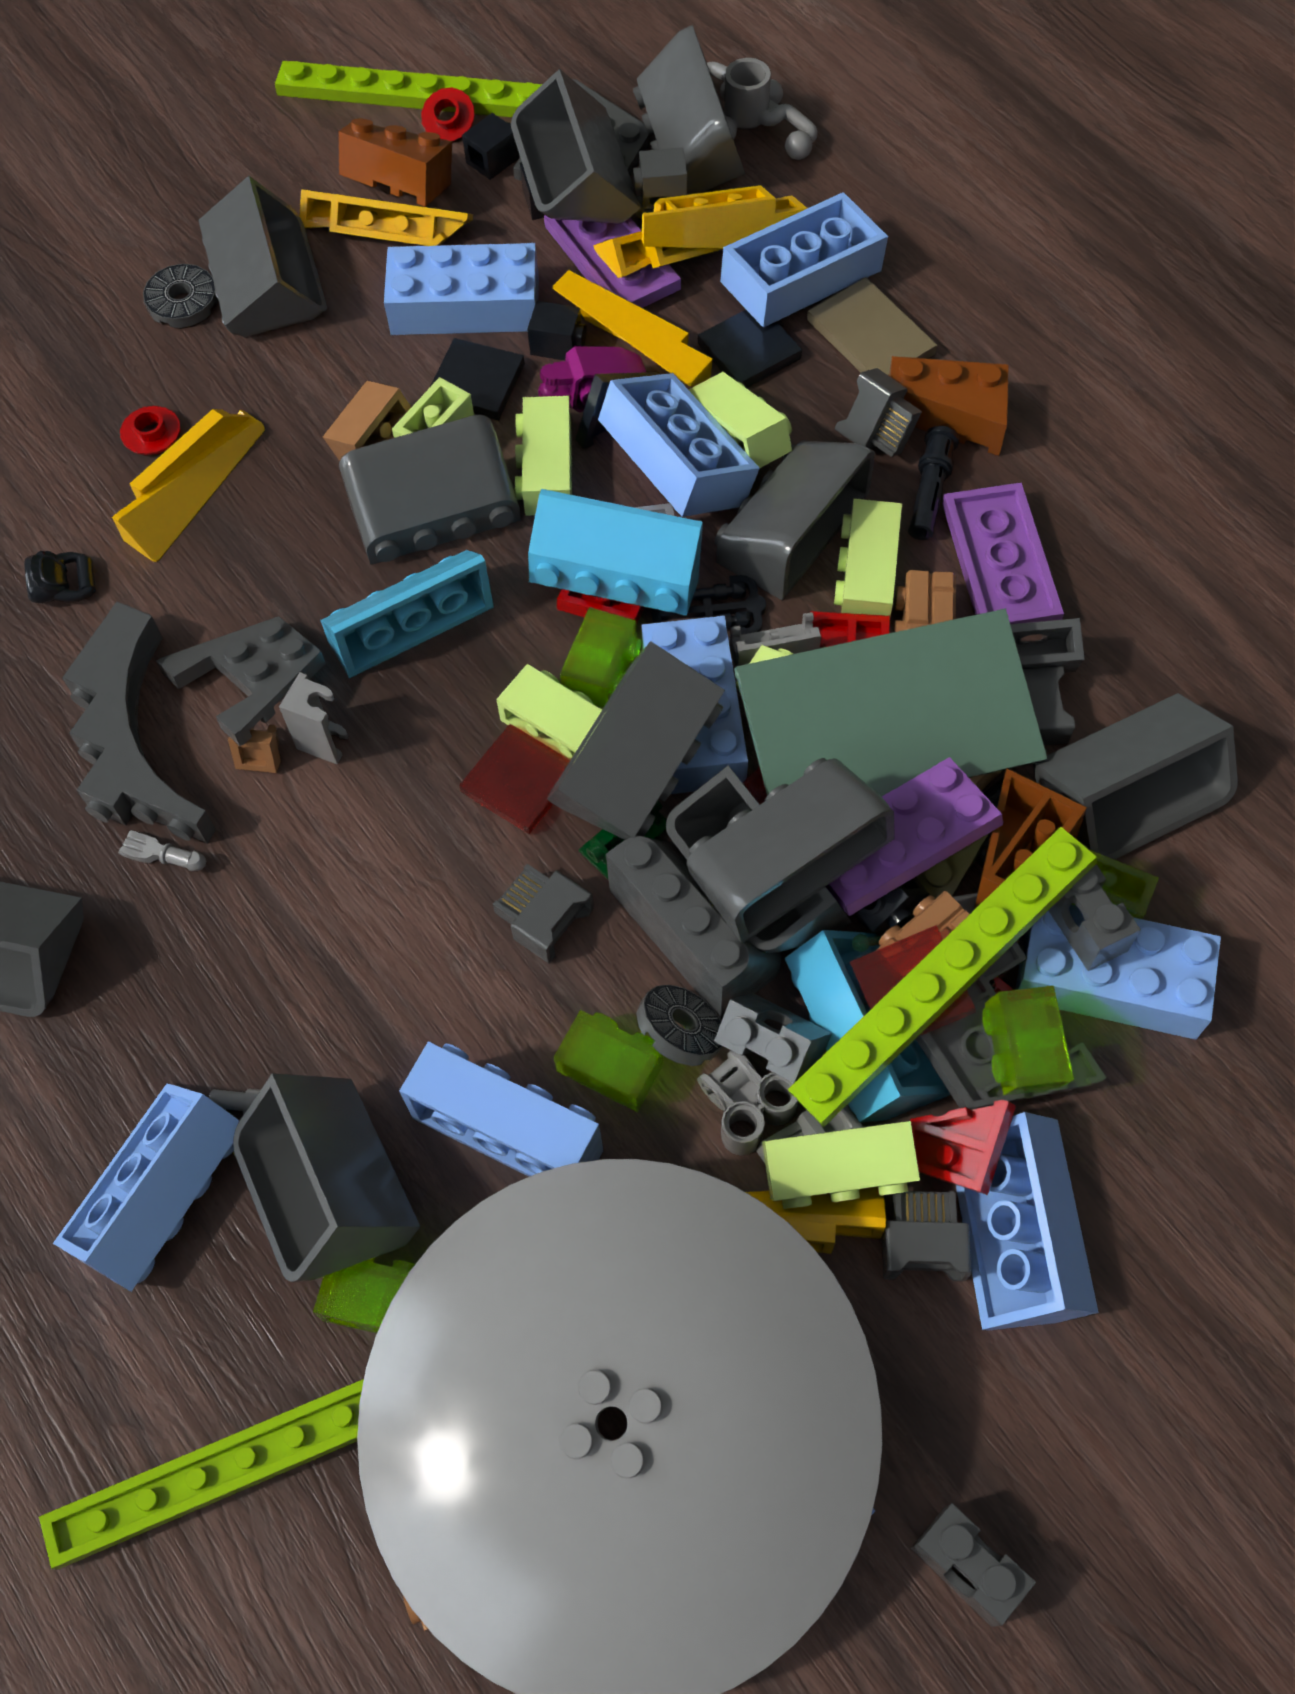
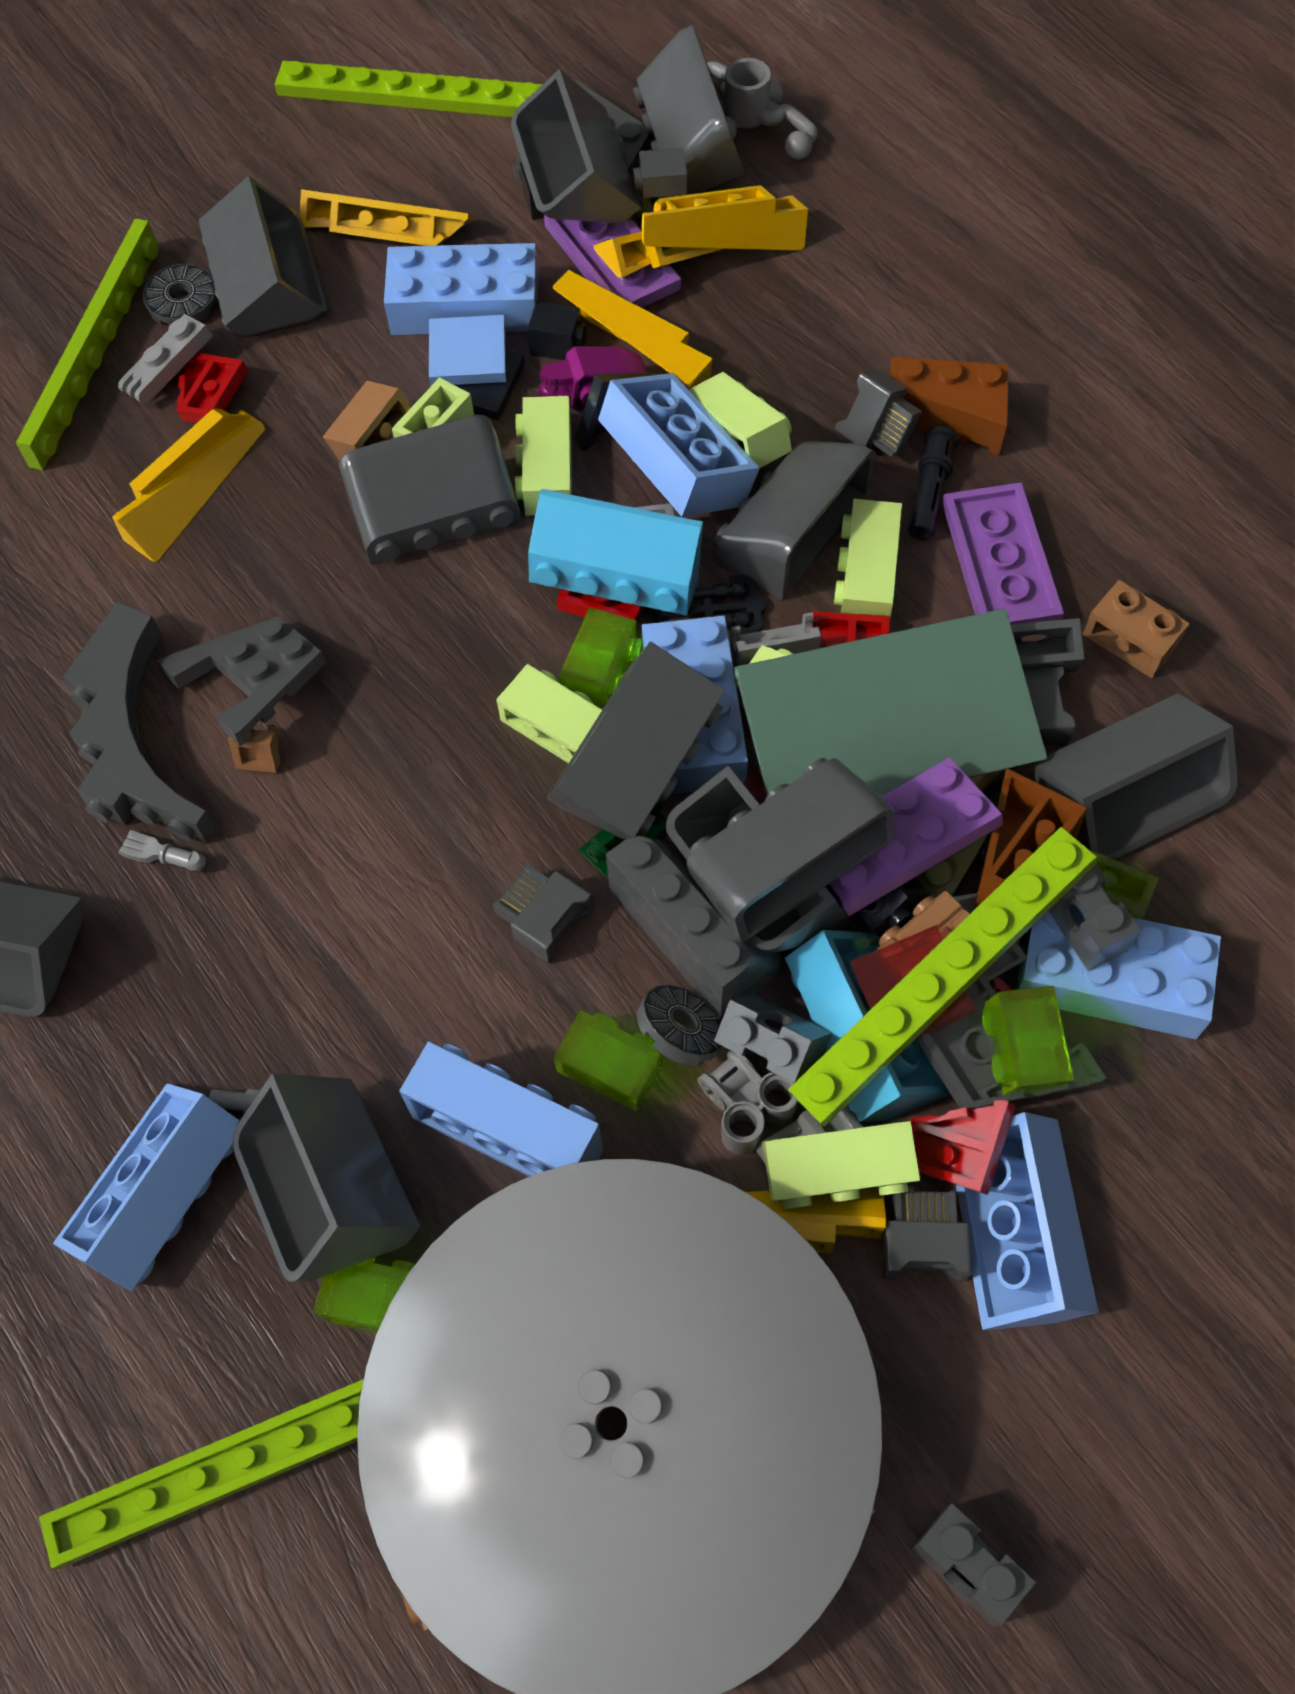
black piece [24,551,96,604] -> none
red piece [120,406,180,456] -> none
light grey hinge [279,672,348,764] -> none
medium azure slope [320,550,494,678] -> none
dark orange wedge [338,118,452,207] -> none
red piece [421,87,475,142] -> none
clear red tile [459,724,570,834] -> none
black brick [462,113,520,180] -> none
black tile [698,310,802,388] -> none
light blue brick [720,192,888,328] -> none
dark tan tile [807,277,937,376] -> none
medium nougat brick [894,570,956,632] -> none
none -> lime plate [16,218,158,470]
none -> light grey hinge [118,314,213,404]
none -> red wing [177,353,249,423]
none -> light blue tile [429,315,506,386]
none -> medium nougat brick [1083,580,1190,678]

